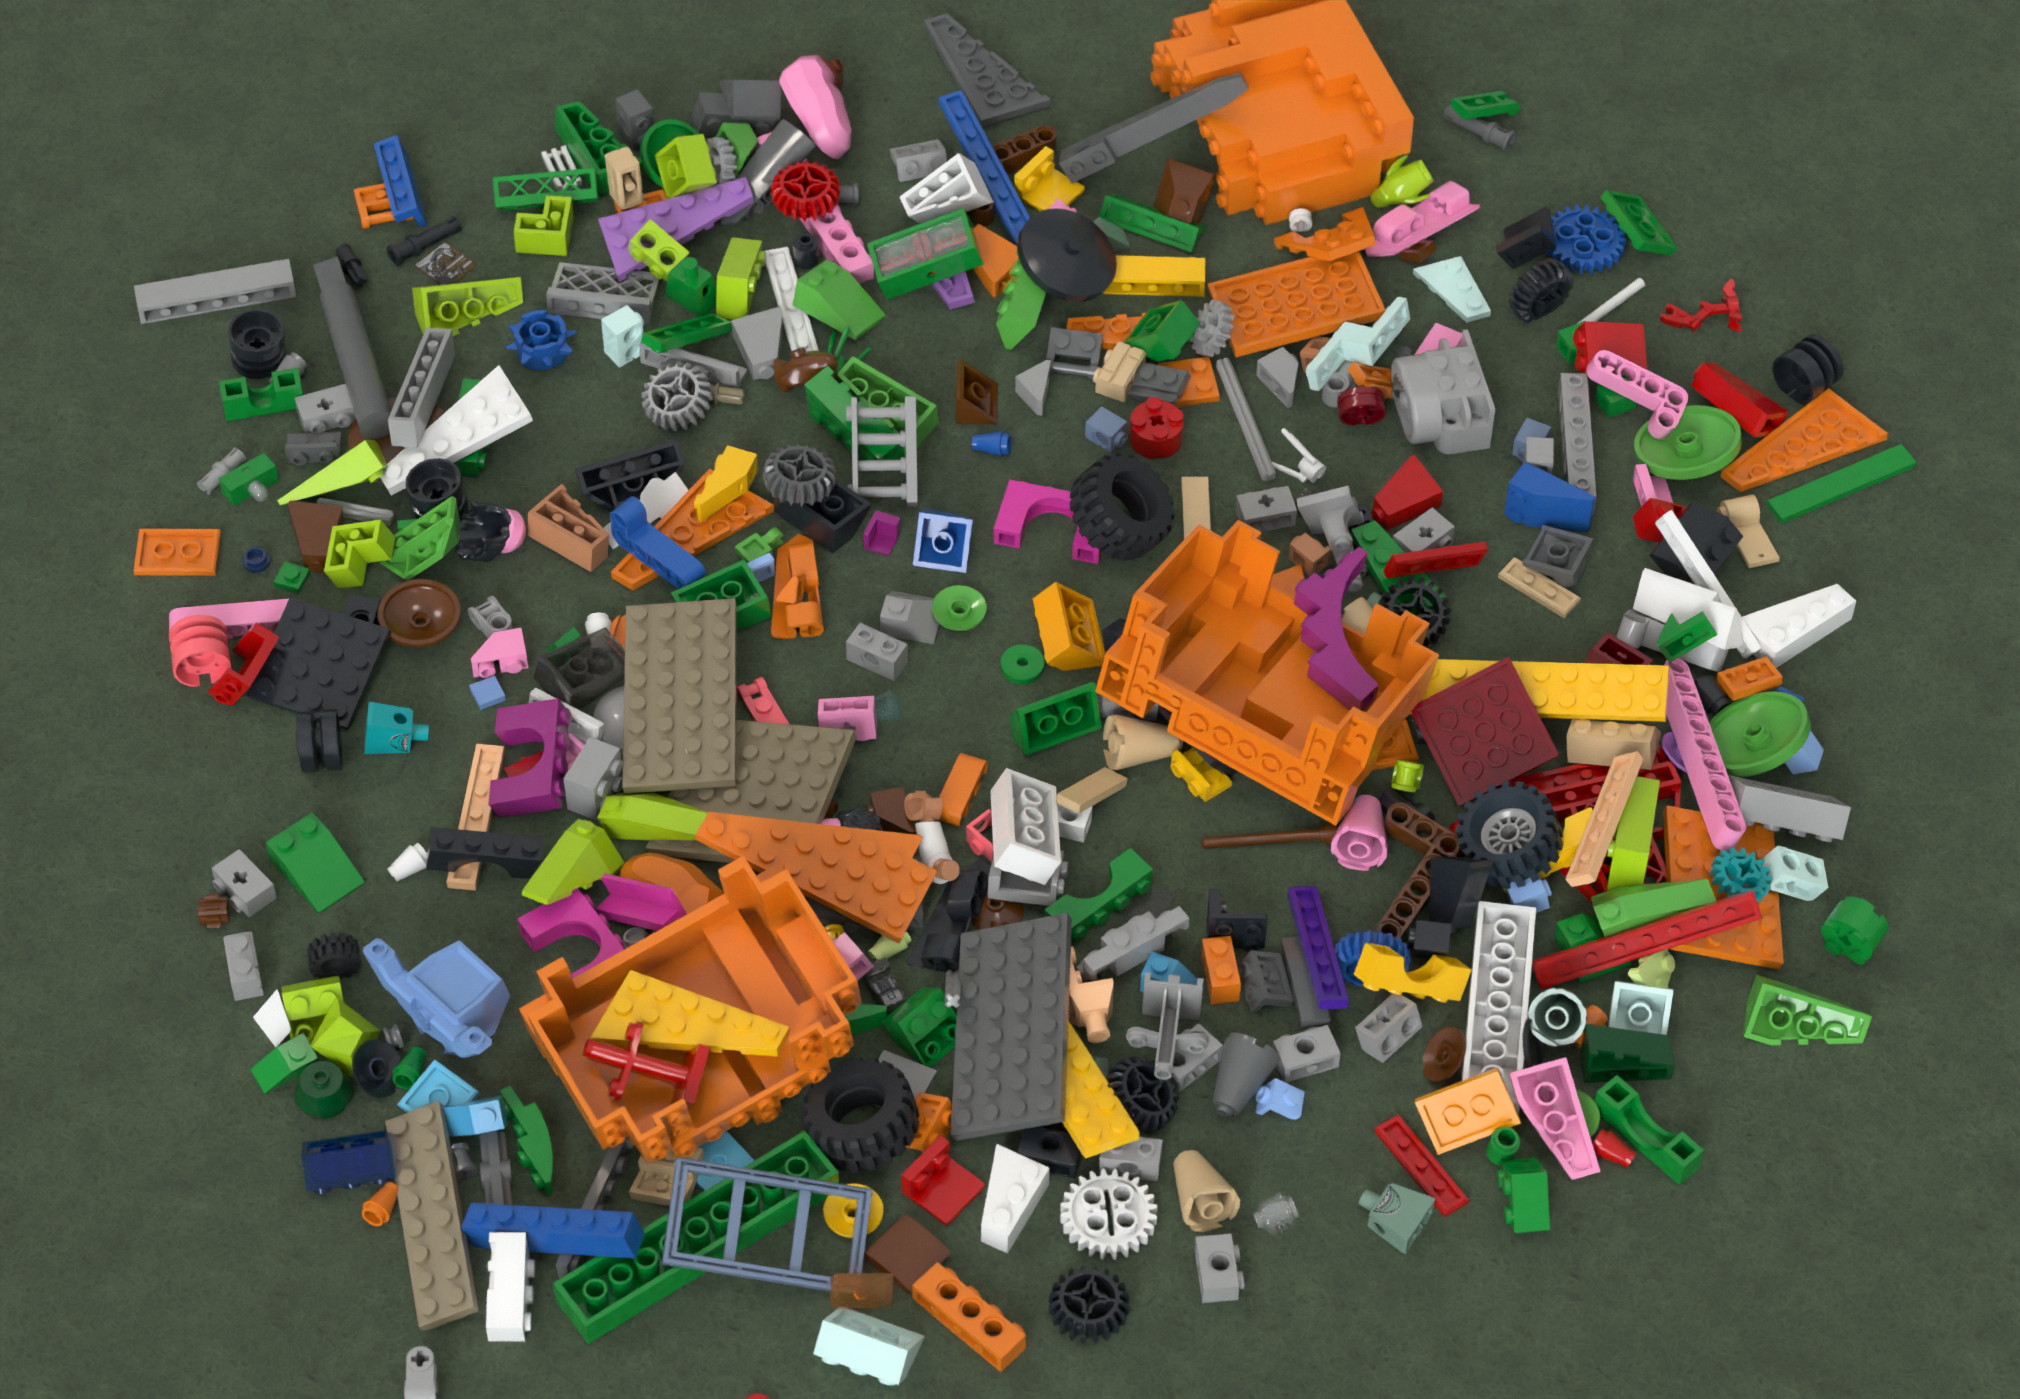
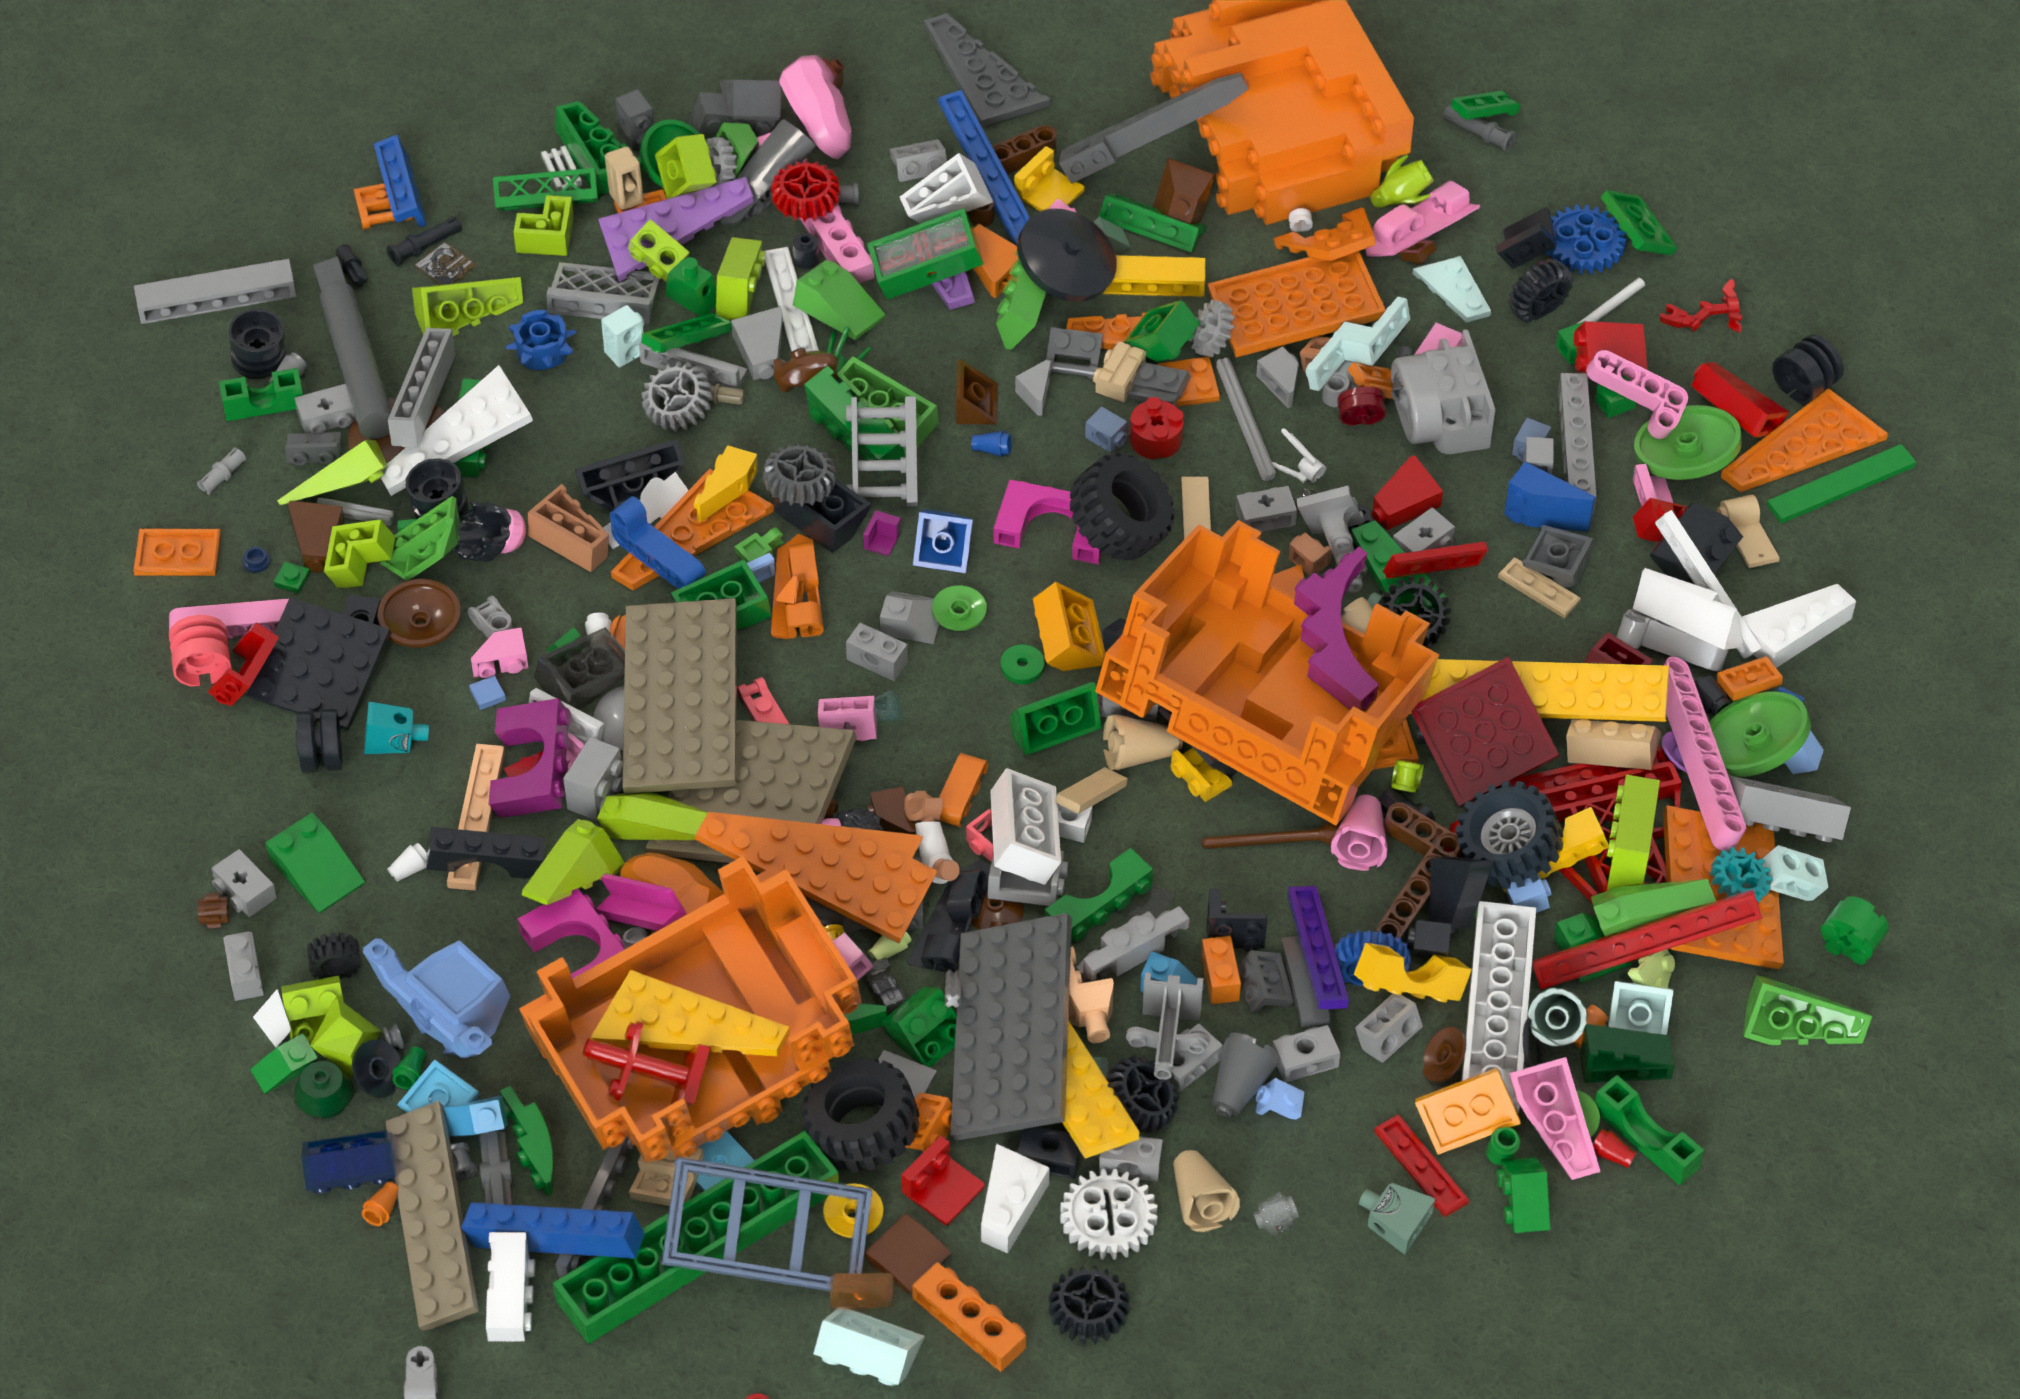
green piece [219,453,279,506] -> none
light grey brick [1195,1234,1244,1303] -> none
light nougat plate [1566,751,1643,887] -> none
green slope [1656,611,1717,663] -> none

